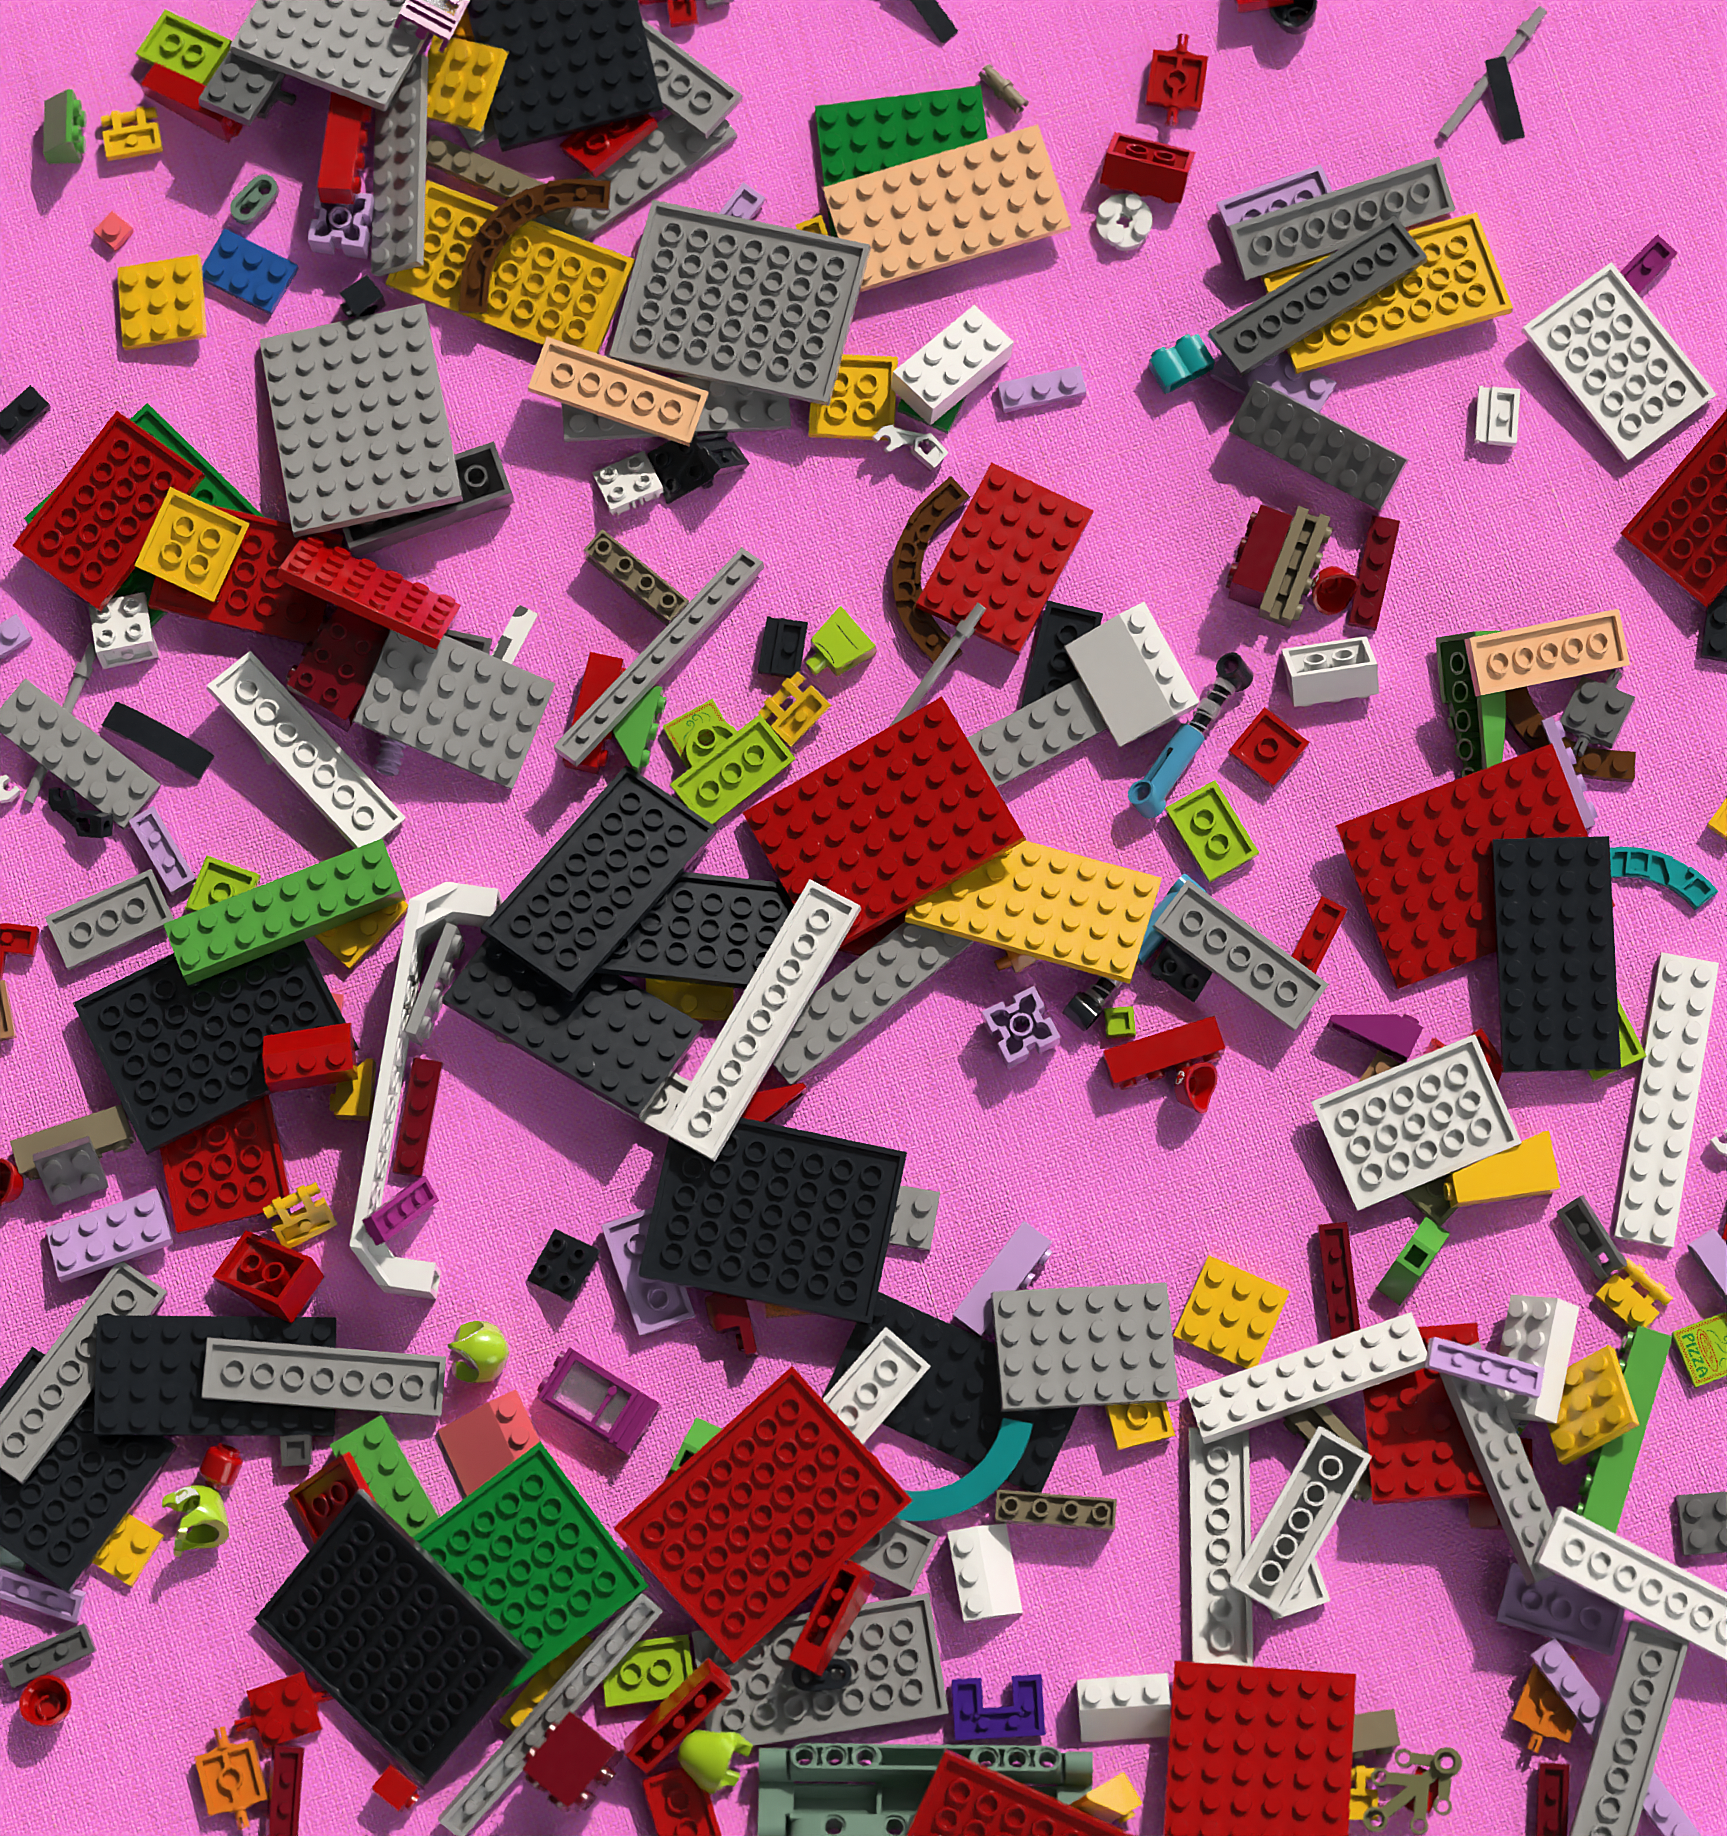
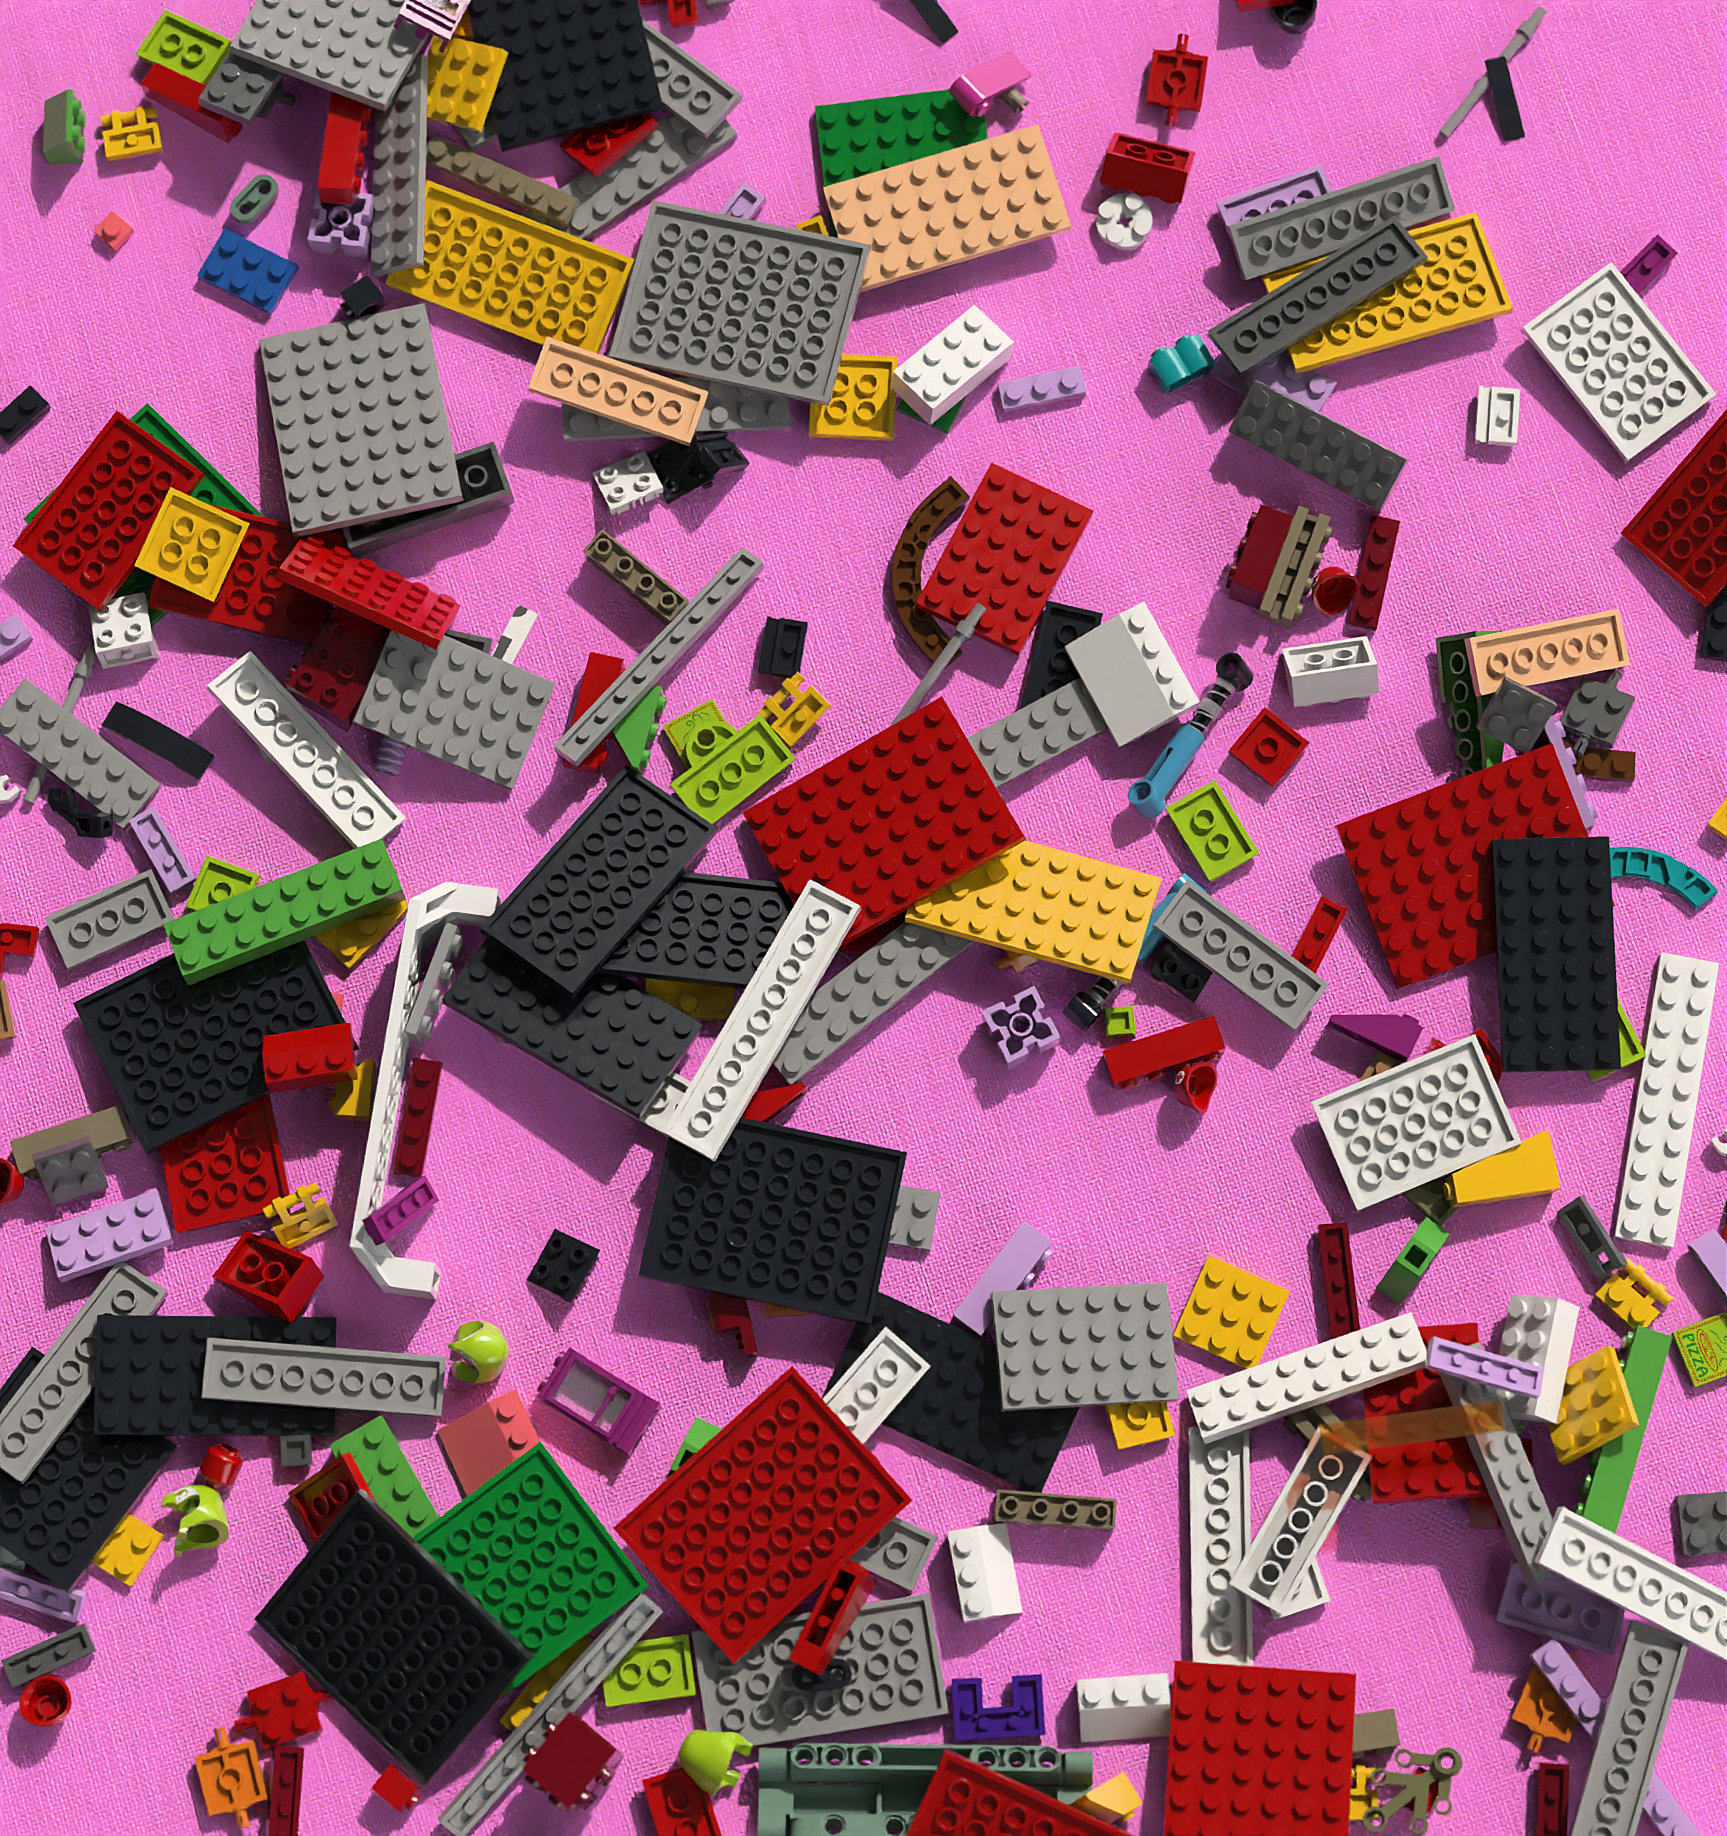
yellow plate [117,254,207,351] -> none
reddish brown plate [459,179,611,315] -> none
lavender plate [601,1207,696,1337] -> none
red brick [623,1658,732,1774] -> none
lime torso [805,606,876,676] -> none
white piece [872,425,949,470] -> none
teal tile [896,1418,1033,1521] -> none
none -> door [948,51,1032,117]
none -> clear orange plate [1319,1400,1505,1455]
none -> flat silver plate [1476,676,1557,753]

